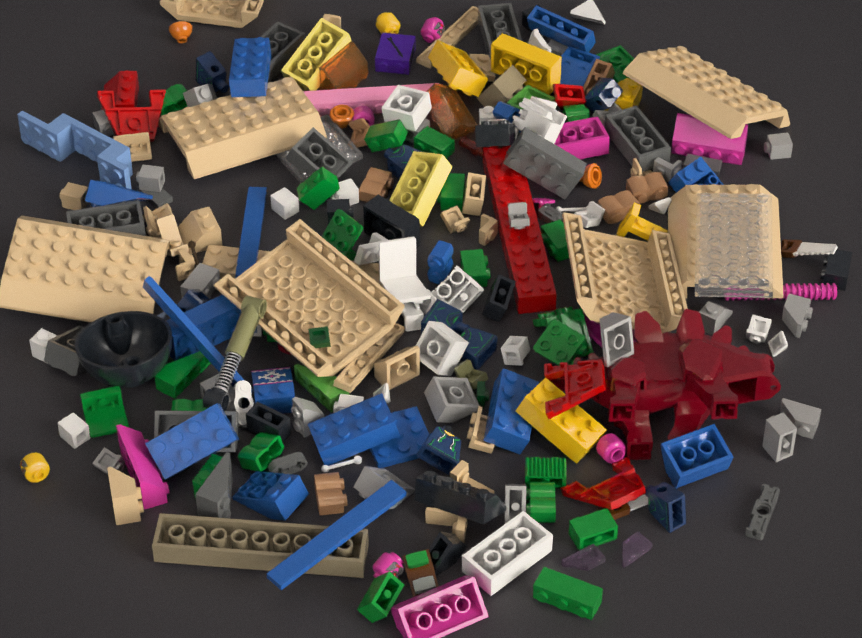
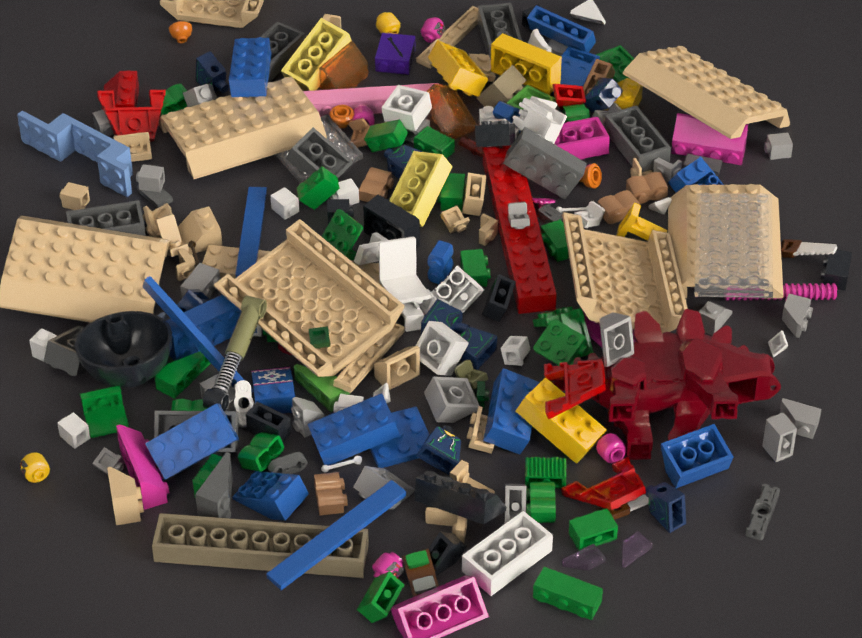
blue slope [85,180,153,207] -> none
white bracket [746,315,771,343] -> none

